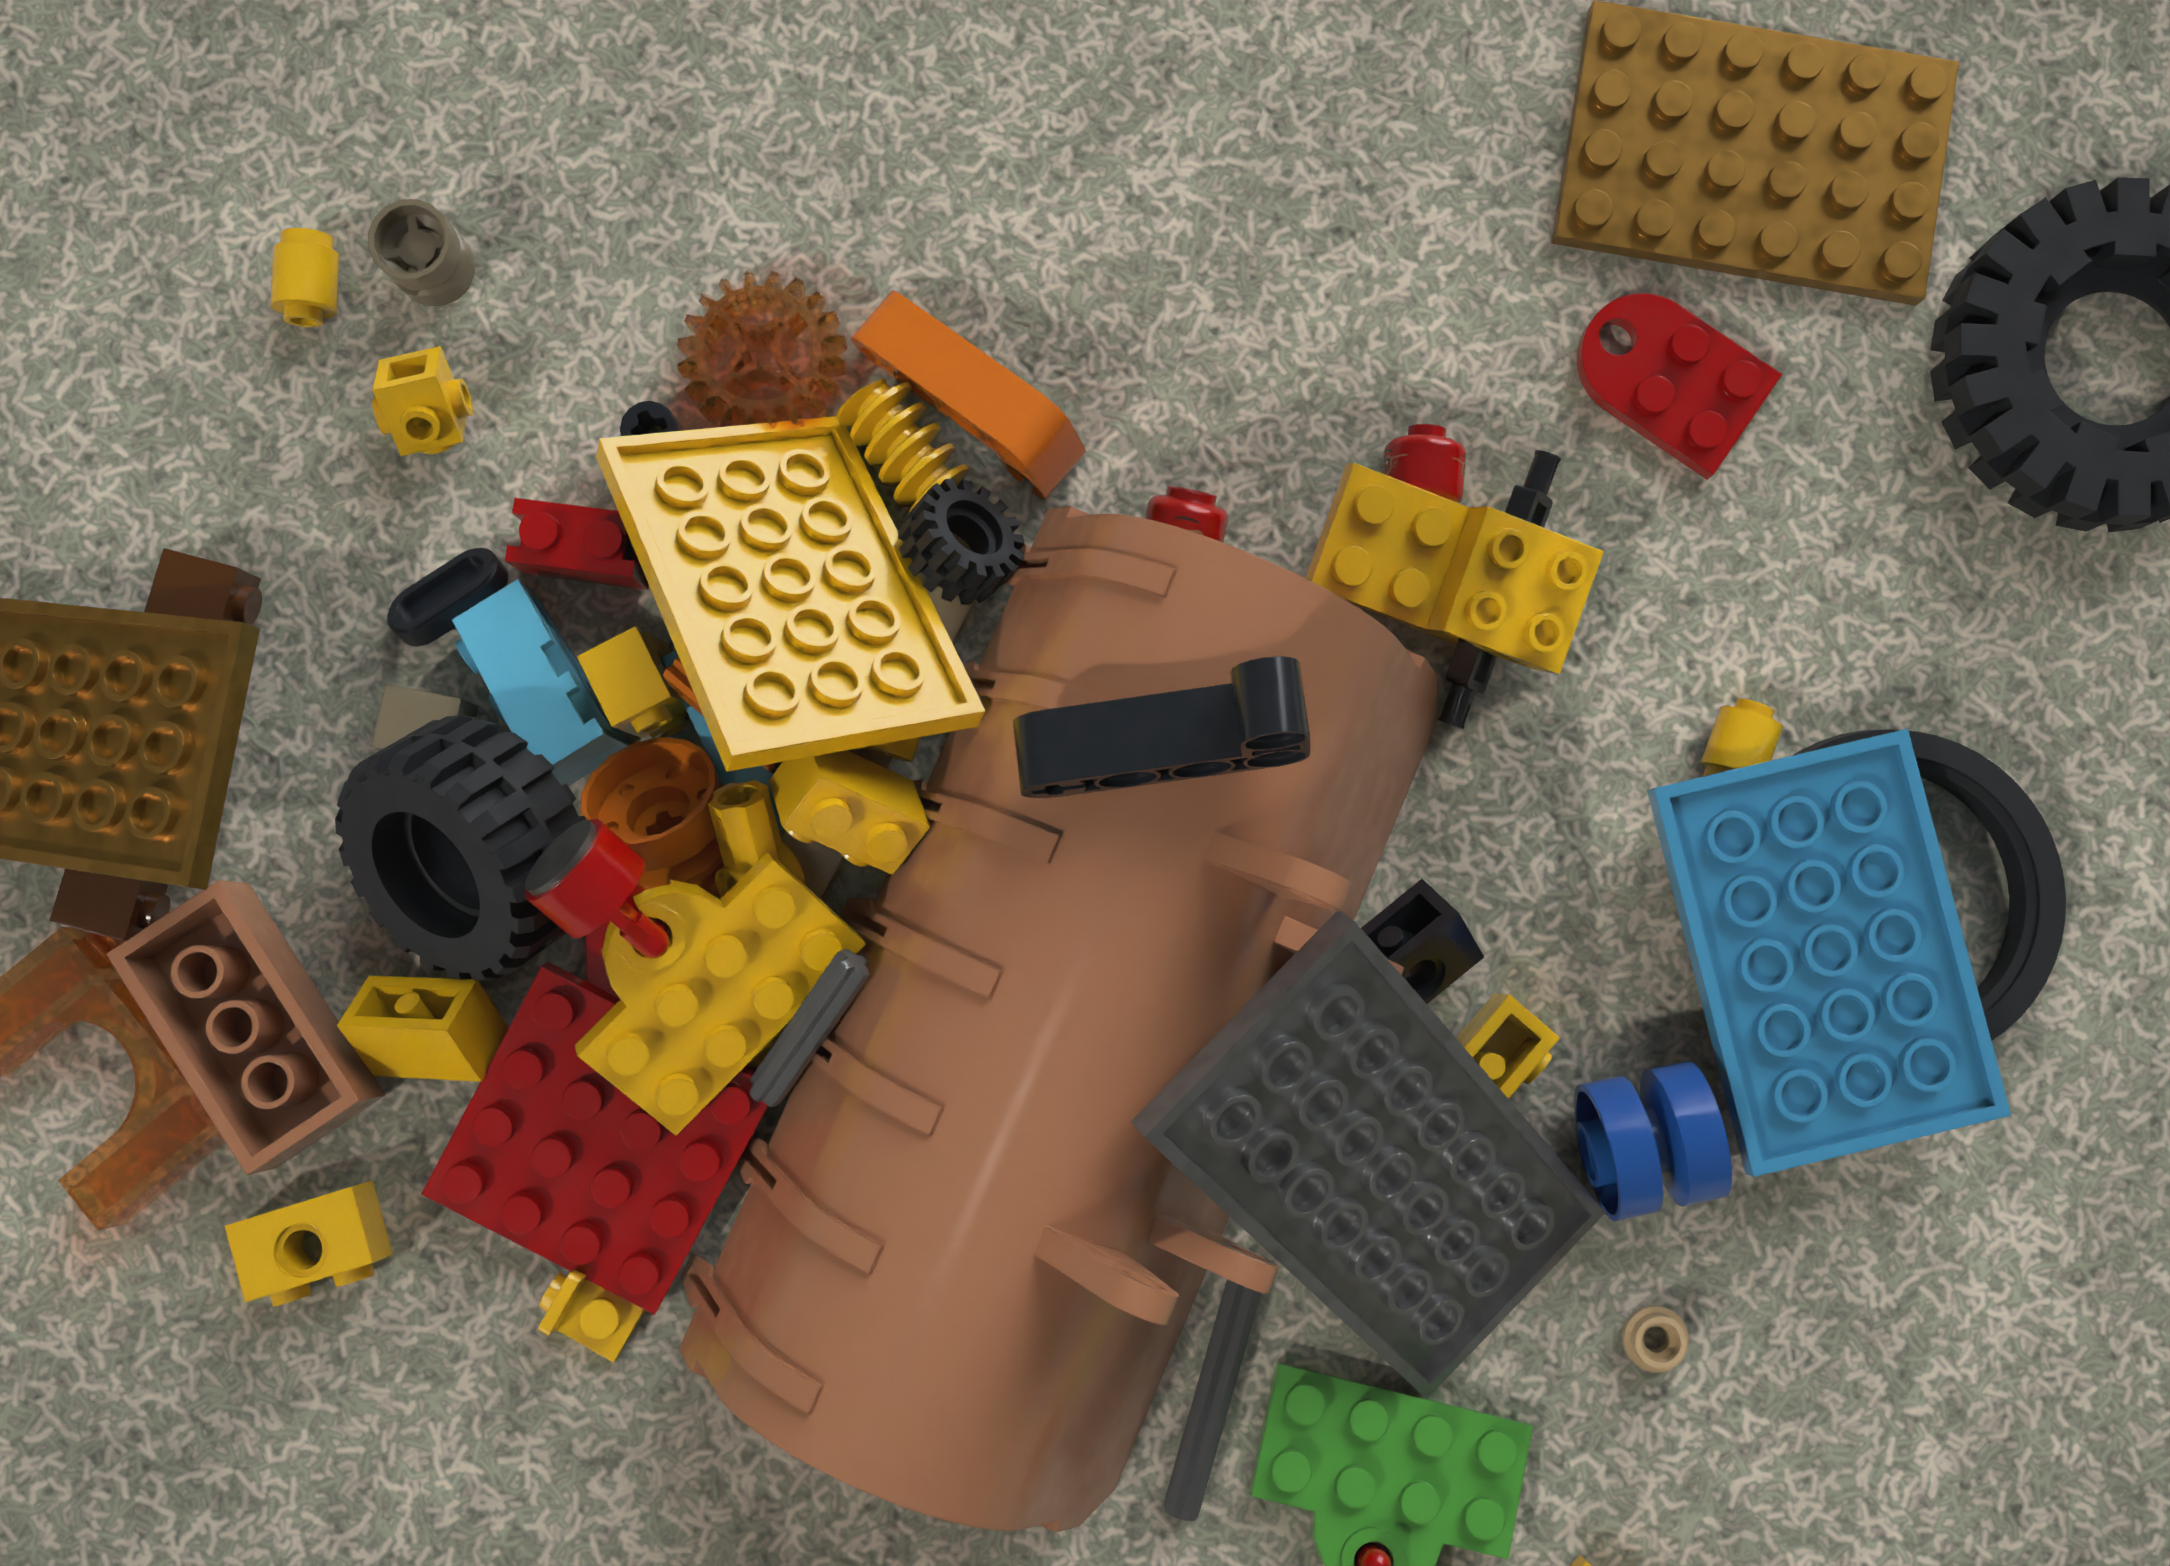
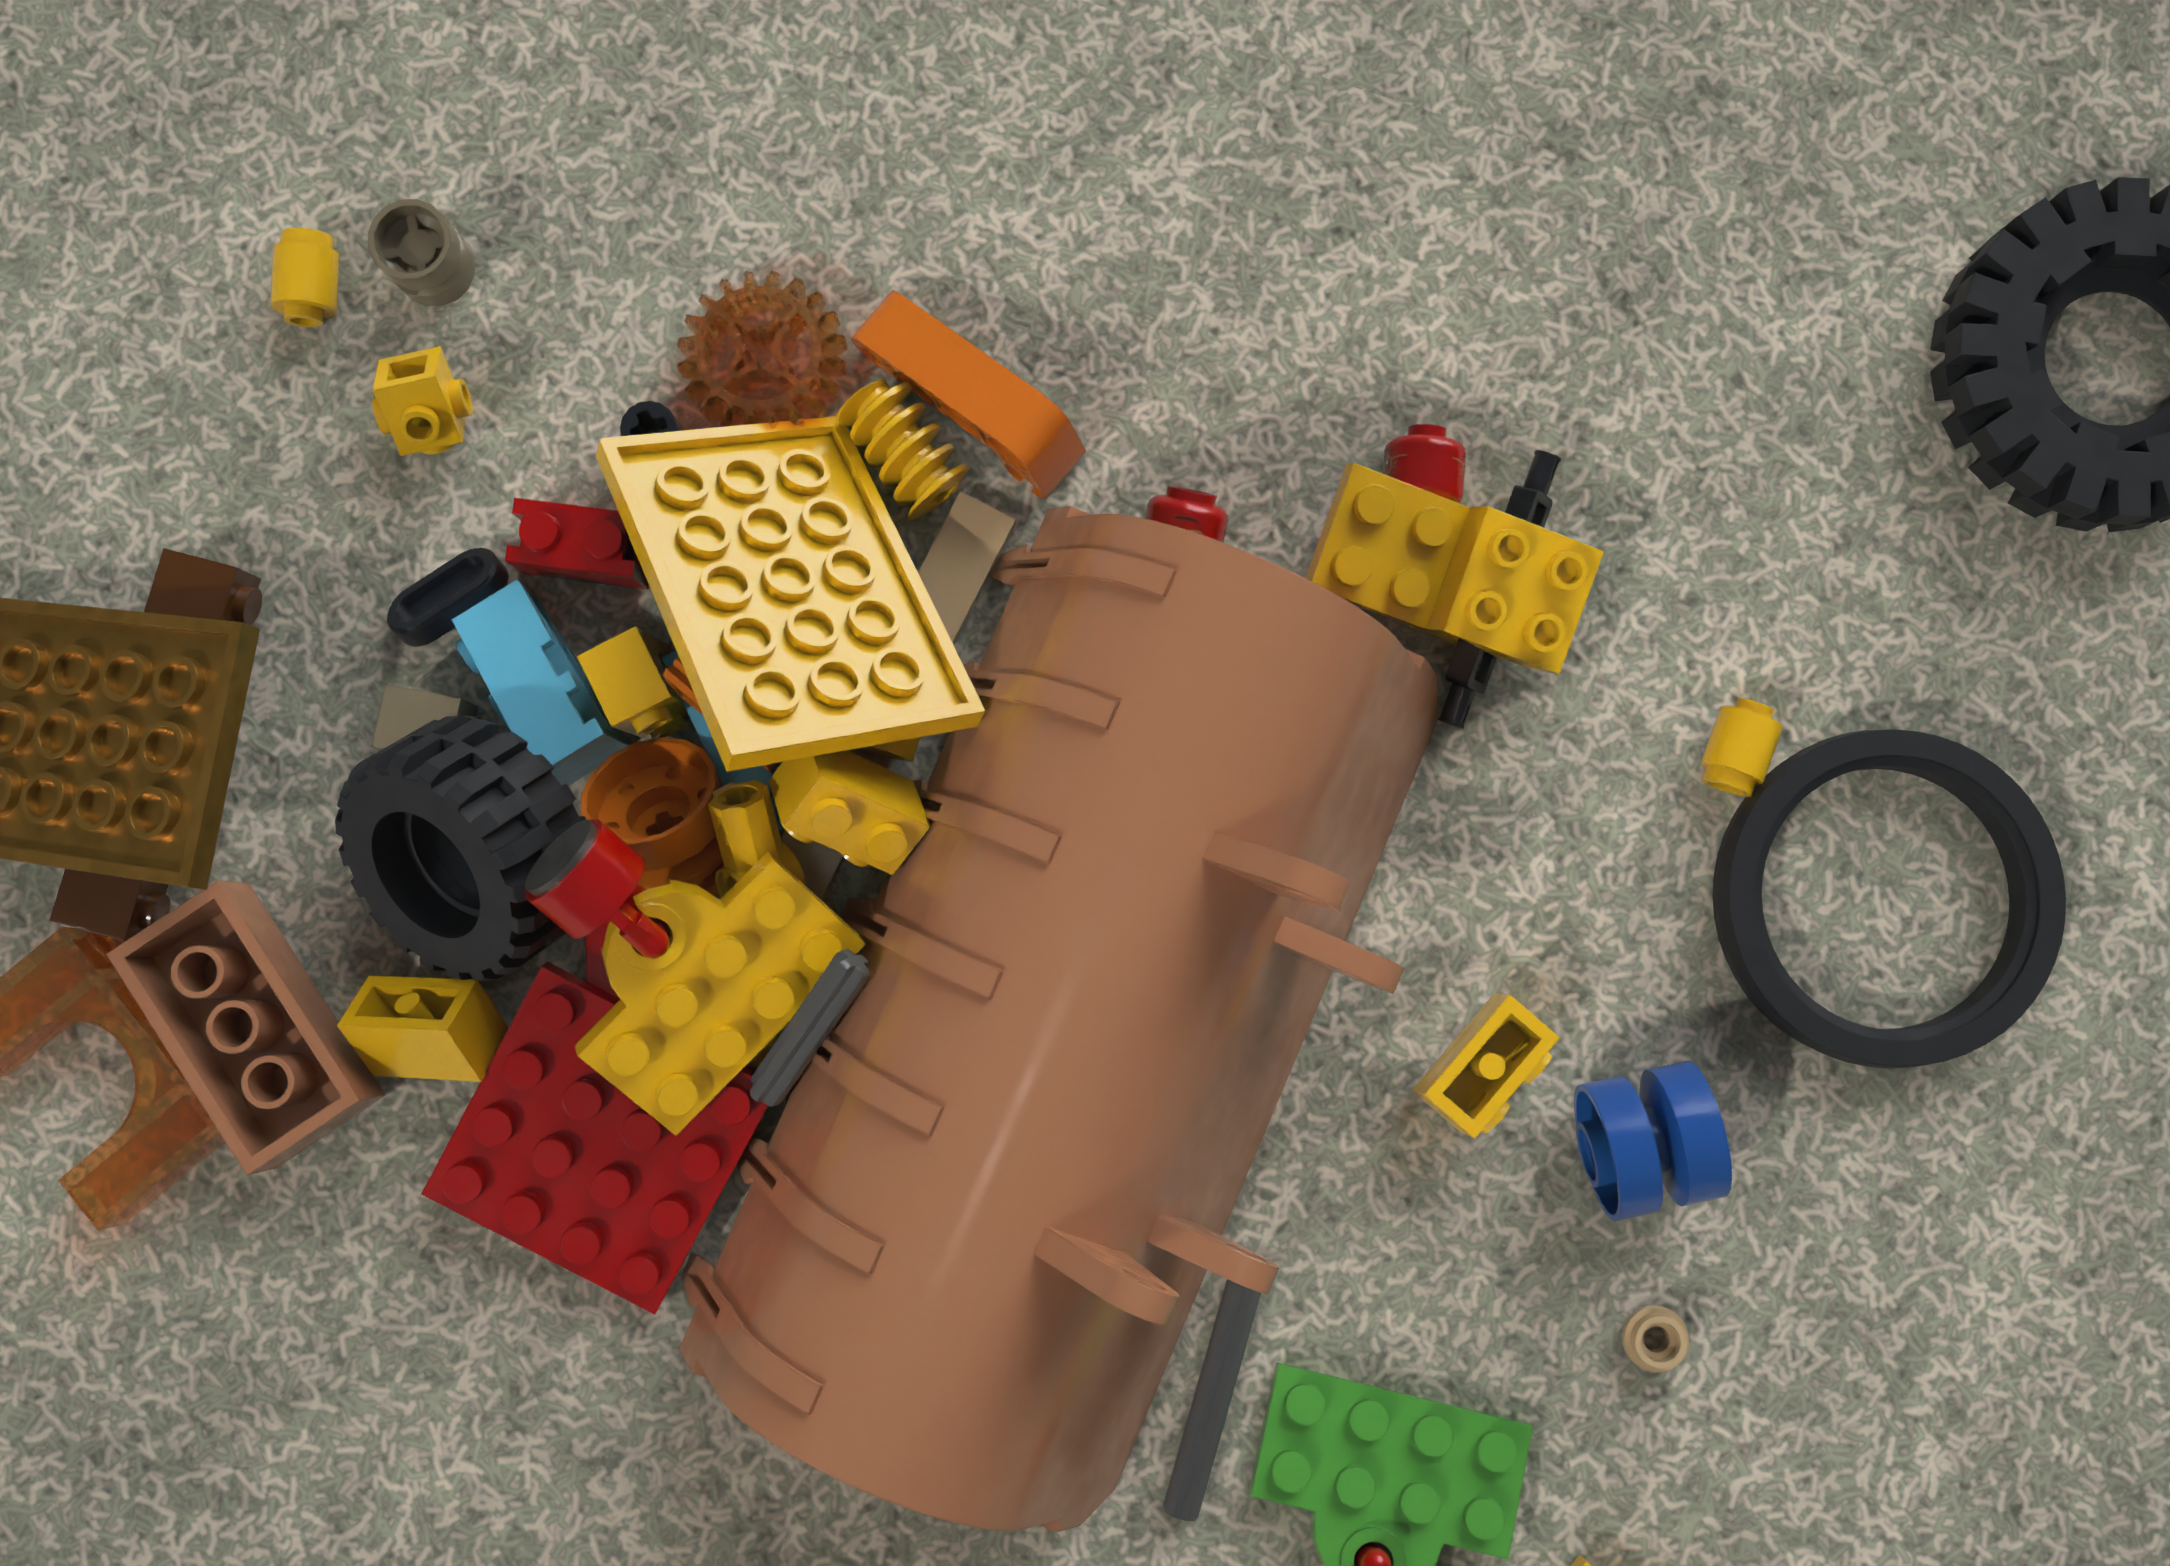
yellow brick [225,1180,393,1307] -> none
yellow bracket [537,1269,646,1363] -> none
black tyre [898,479,1025,605] -> none
black beam [1013,656,1310,798] -> none
flat silver plate [1131,911,1605,1399] -> none
black brick [1361,879,1484,1004] -> none
pearl gold plate [1551,0,1959,306] -> none
red plate [1577,293,1782,480] -> none
dark azure plate [1647,729,2012,1177] -> none

